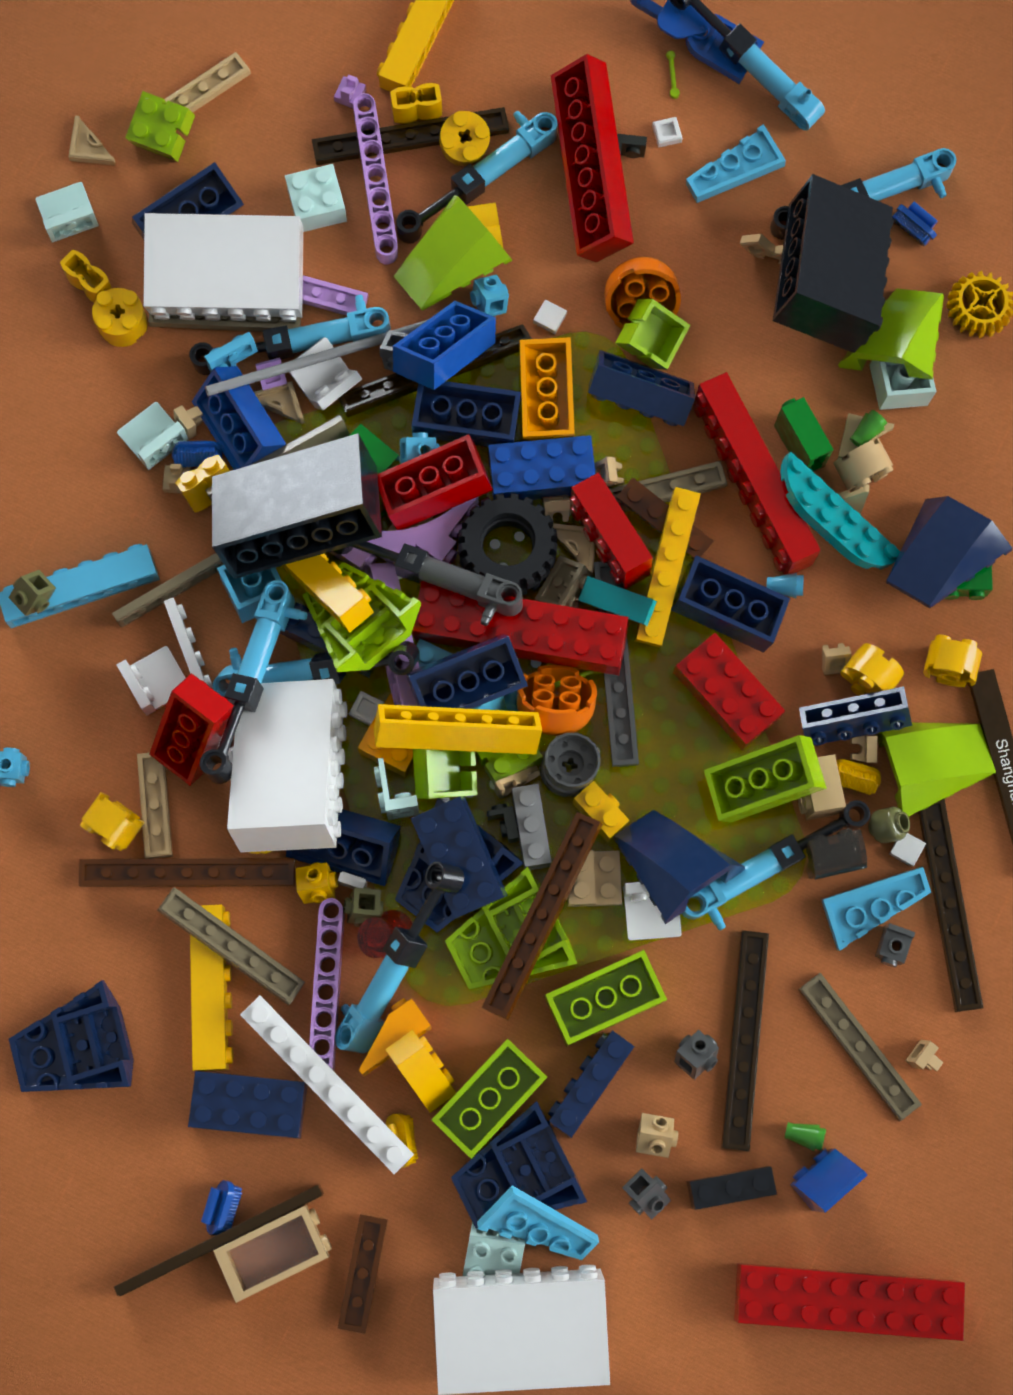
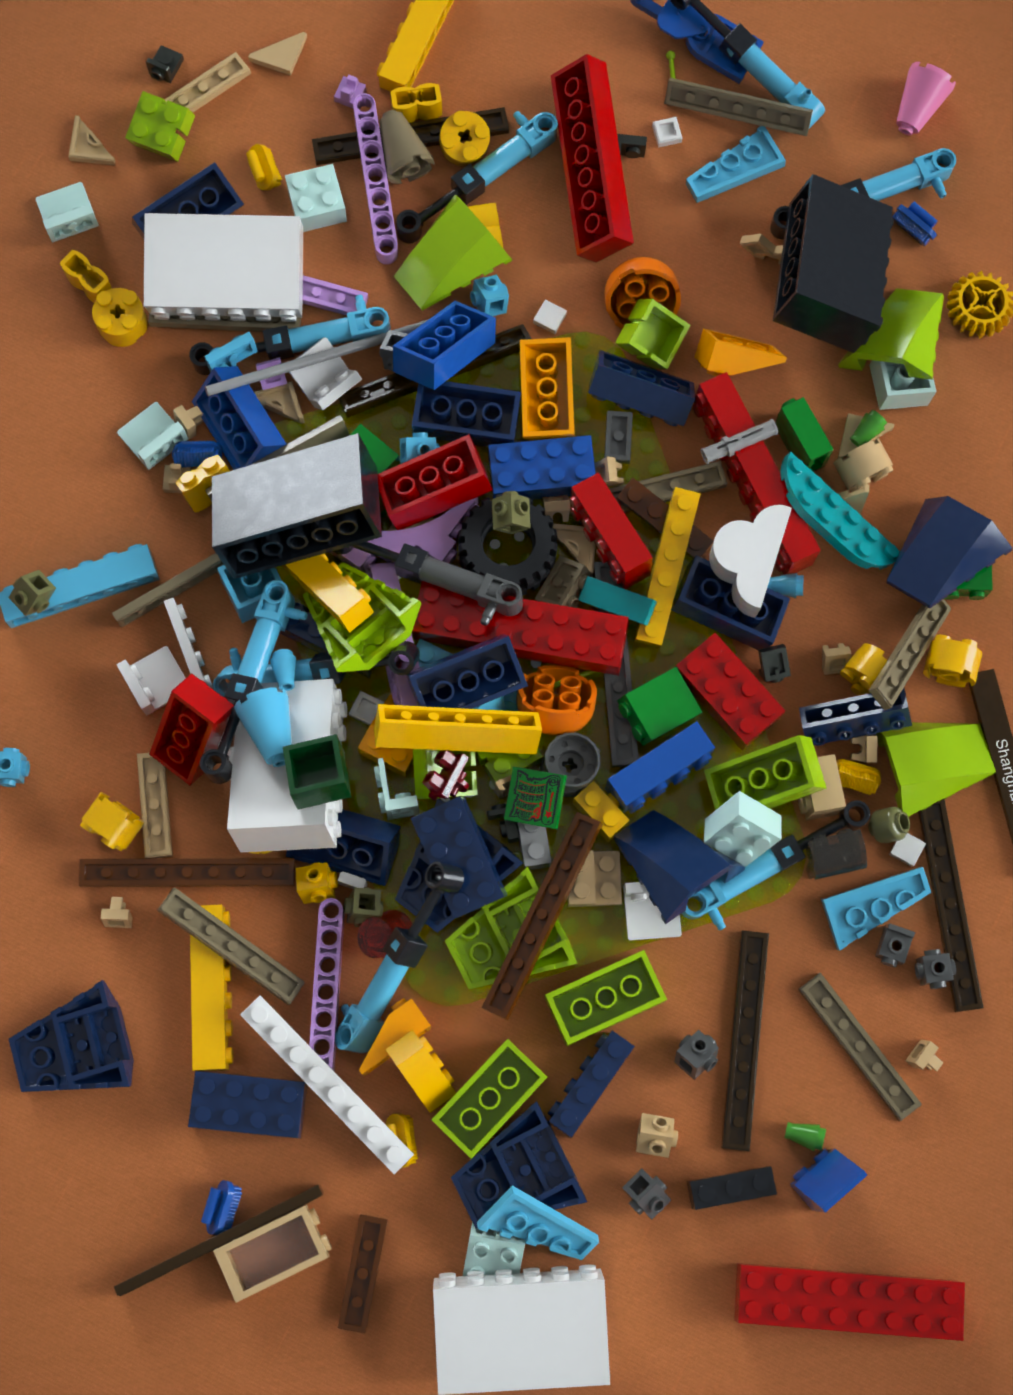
none -> tan tile [101,897,133,928]
none -> pearl dark grey bracket [146,45,184,83]
none -> medium azure cone [234,687,292,767]
none -> yellow piece [246,144,282,191]
none -> tan tile [248,32,307,75]
none -> medium azure cone [270,649,296,691]
none -> dark green piece [283,734,352,810]
none -> dark tan cone [379,110,435,184]
none -> dark red hips [422,750,469,801]
none -> olive brick [492,491,531,534]
none -> green tile [504,766,567,829]
none -> dark grey plate [604,411,633,464]
none -> blue brick [605,722,715,814]
none -> green brick [617,667,703,746]
none -> dark tan tile [664,78,813,136]
none -> light orange slope [694,328,787,376]
none -> light grey pin [700,419,778,464]
none -> light aqua brick [704,791,781,867]
none -> white brick [709,505,792,618]
none -> pearl dark grey bracket [758,644,791,683]
none -> dark tan tile [869,599,951,710]
none -> bright pink cone [896,62,956,136]
none -> dark grey brick [915,949,956,989]

